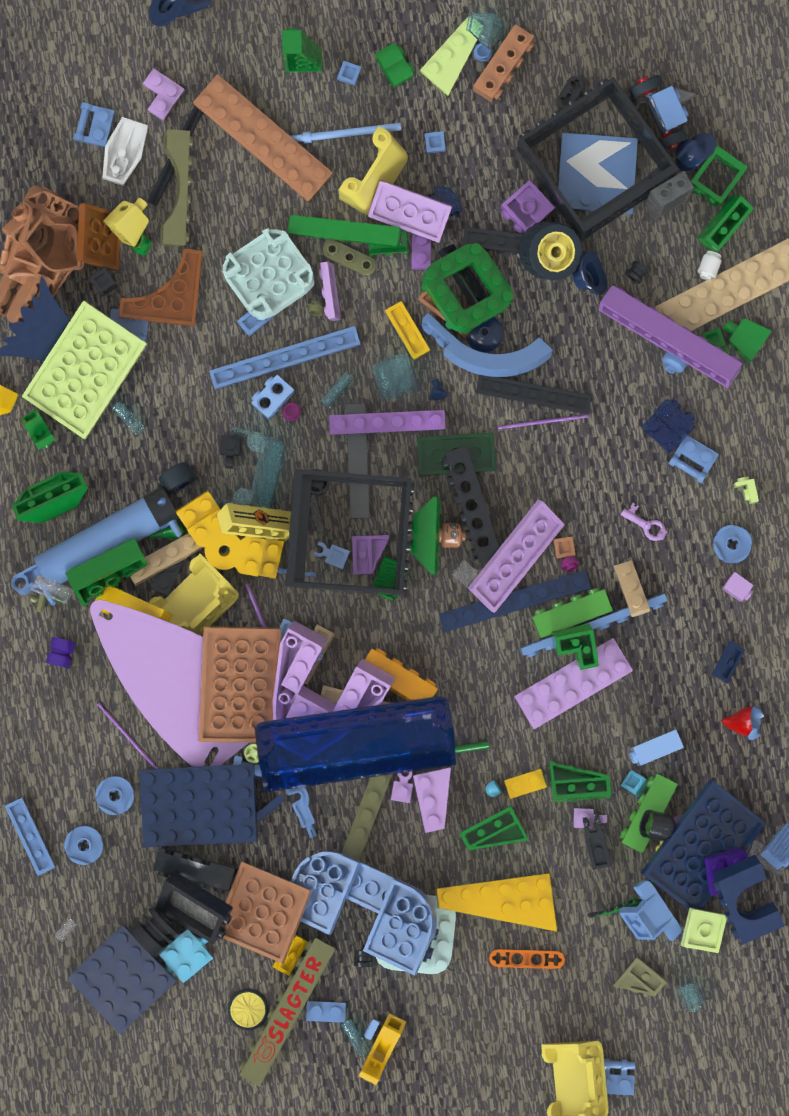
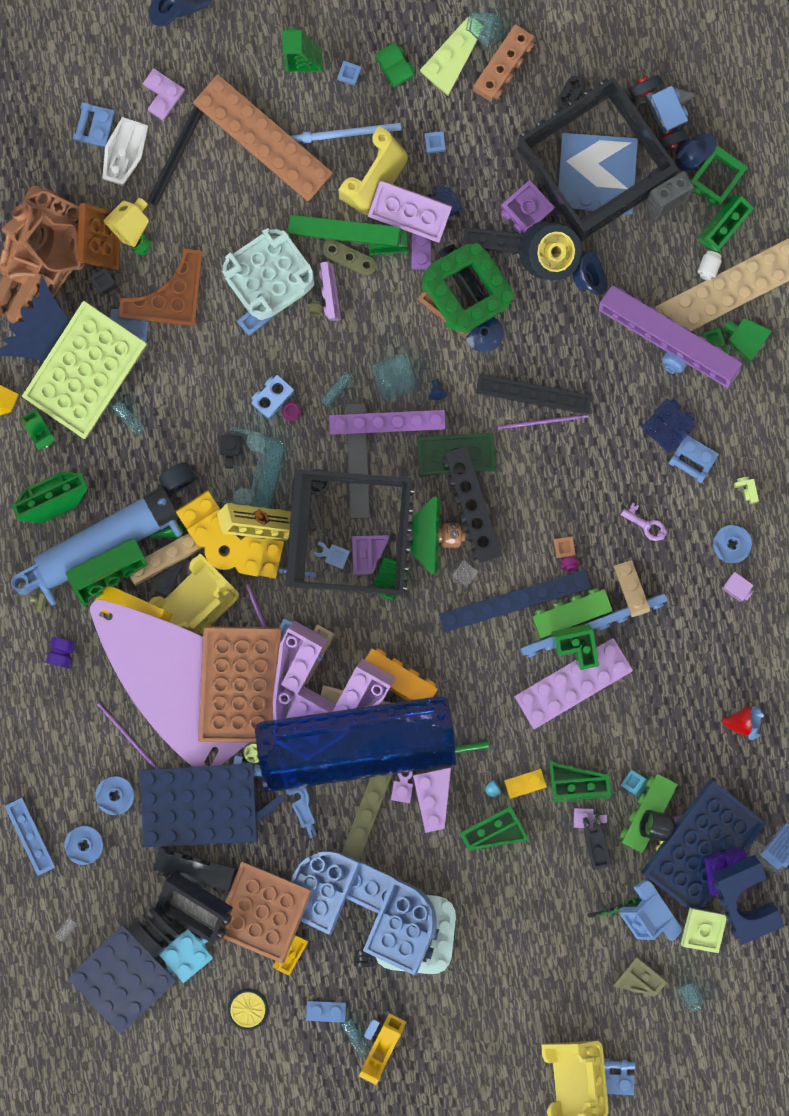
clear plate [30,575,73,604] -> none
olive arch [160,129,193,247] -> none
medium blue plate [209,326,361,390] -> none
olive brick [239,937,336,1087] -> none
yellow plate [385,301,430,360] -> none
medium blue arch [422,313,553,377] -> none
yellow wing [435,873,557,931] -> none
lavender plate [468,500,565,613] -> none
medium blue plate [473,43,492,62] -> none
orange beam [489,949,565,969] -> none
black wheel [625,261,649,284] -> none
light blue brick [629,730,684,766] -> none
dark blue plate [712,641,745,684] -> none

